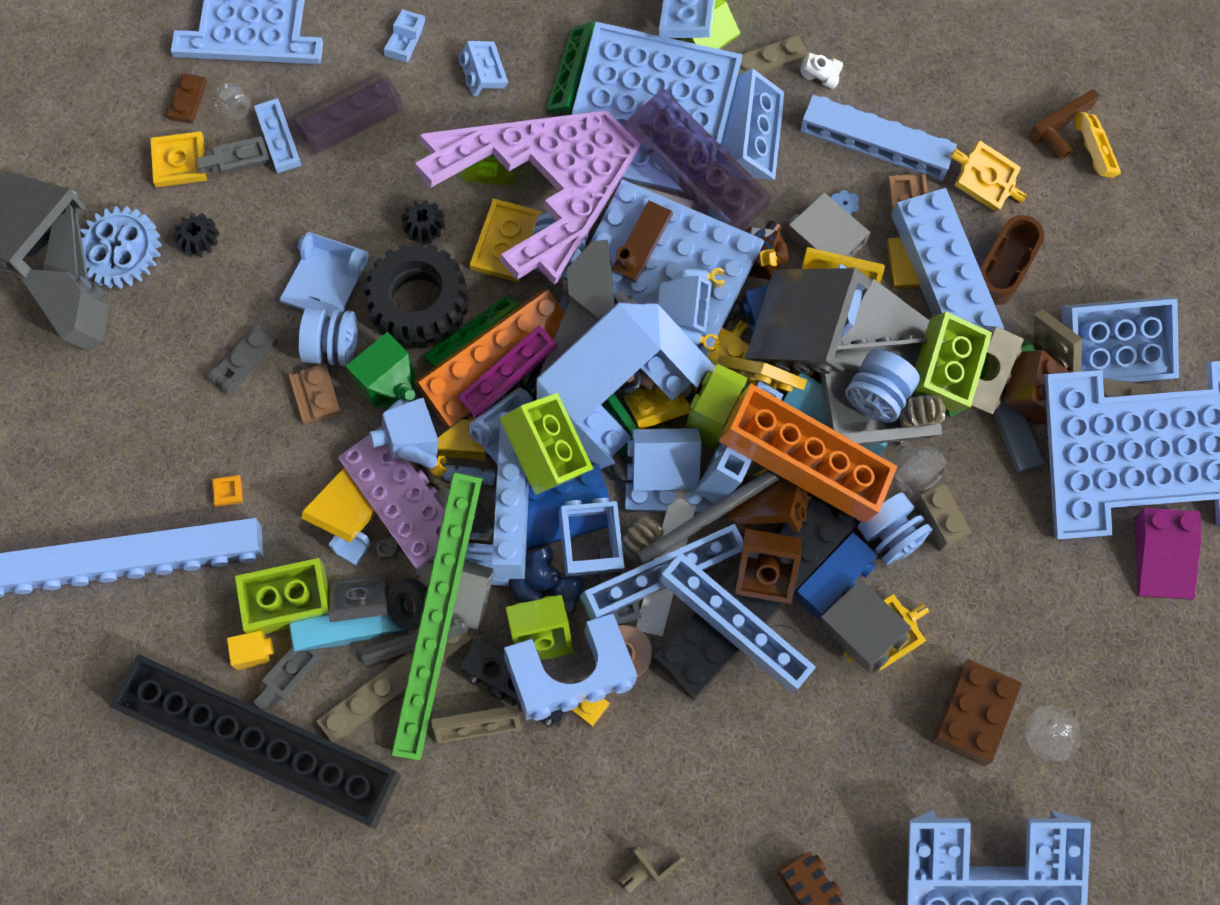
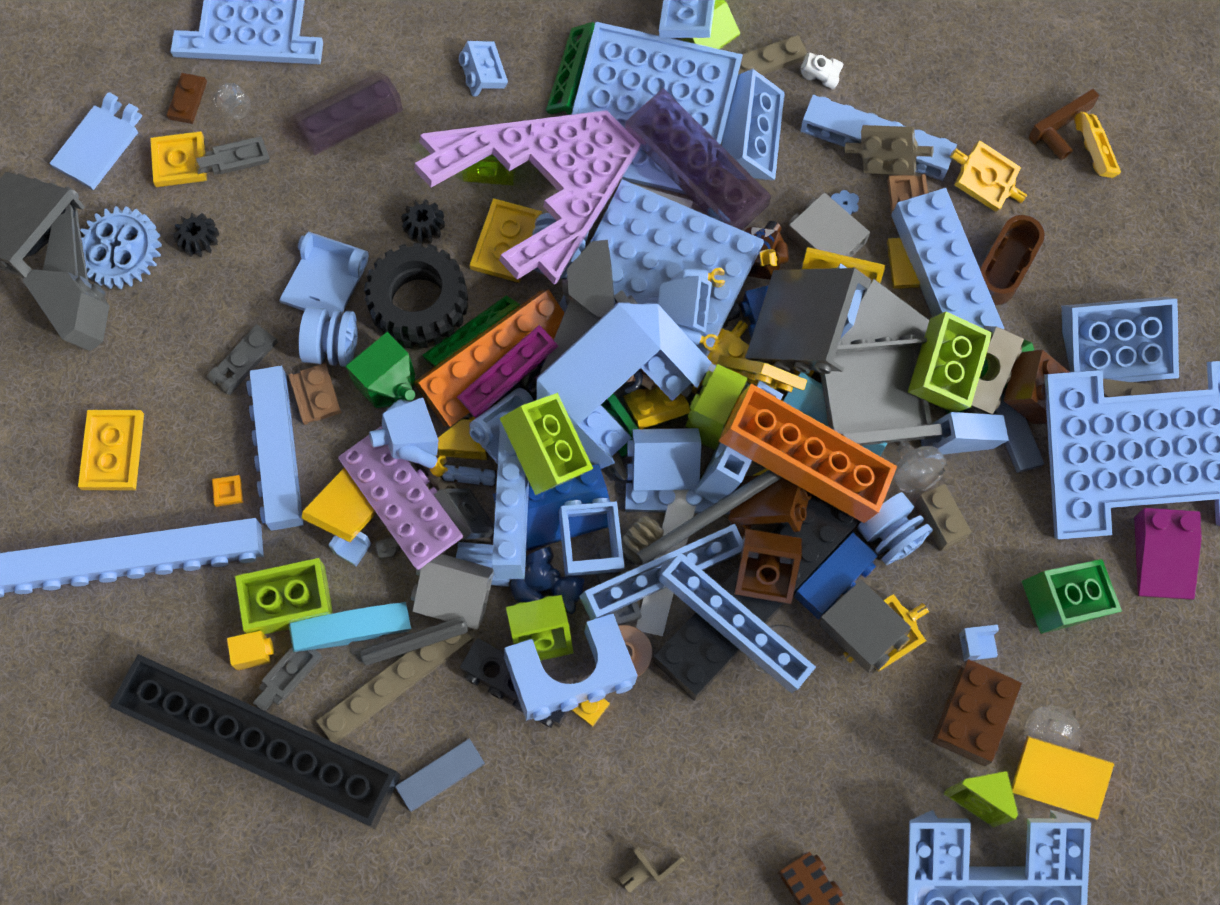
light blue plate [254,98,302,173] -> none
flat silver tile [328,575,387,622] -> none
light blue slope [384,10,425,63] -> none
black tyre [386,579,427,630] -> none
bright green plate [391,472,482,760] -> none
dark tan tile [432,705,522,744] -> none
reddish brown piece [612,200,673,283] -> none
light blue wheel [845,349,919,422] -> none
dark tan gear [898,395,946,427] -> none
dark tan plate [1034,309,1082,372] -> none
none -> light blue tile [50,92,142,190]
none -> yellow plate [78,410,144,490]
none -> light blue brick [246,366,304,531]
none -> sand blue tile [395,738,485,812]
none -> dark tan plate [845,125,934,176]
none -> light blue slope [921,412,1009,457]
none -> lime slope [944,771,1018,828]
none -> light blue panel [959,625,999,661]
none -> yellow tile [1011,736,1114,820]
none -> green slope [1022,559,1122,634]

